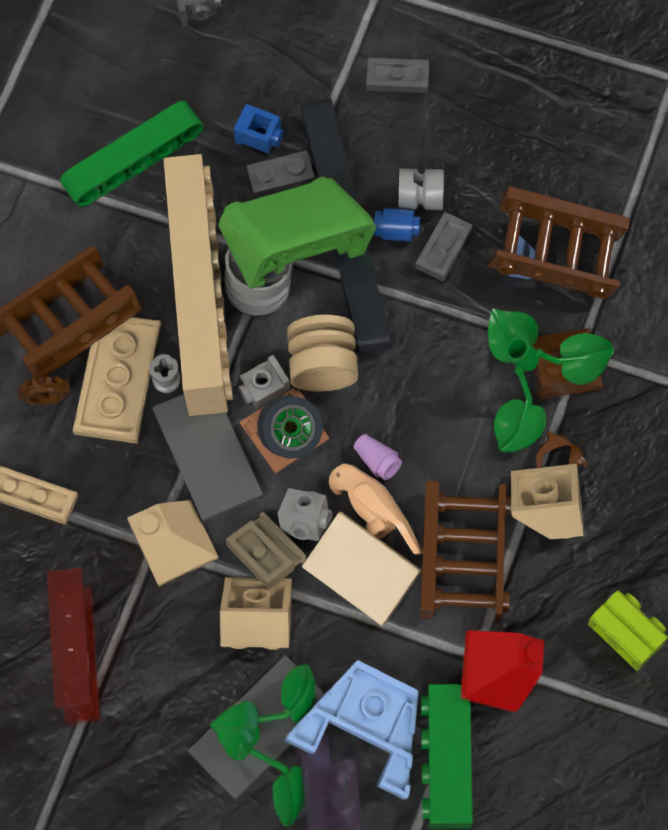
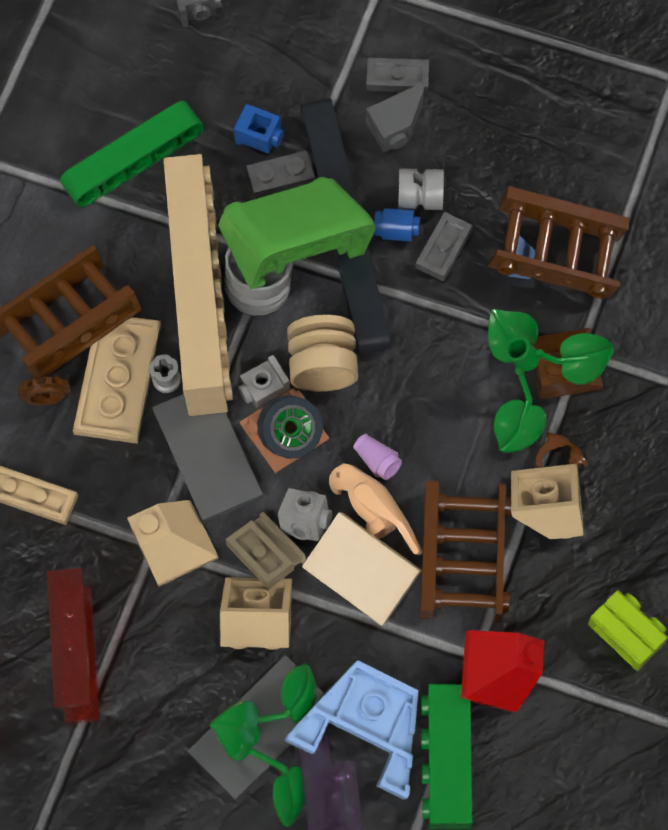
none -> dark grey slope [366,83,424,153]

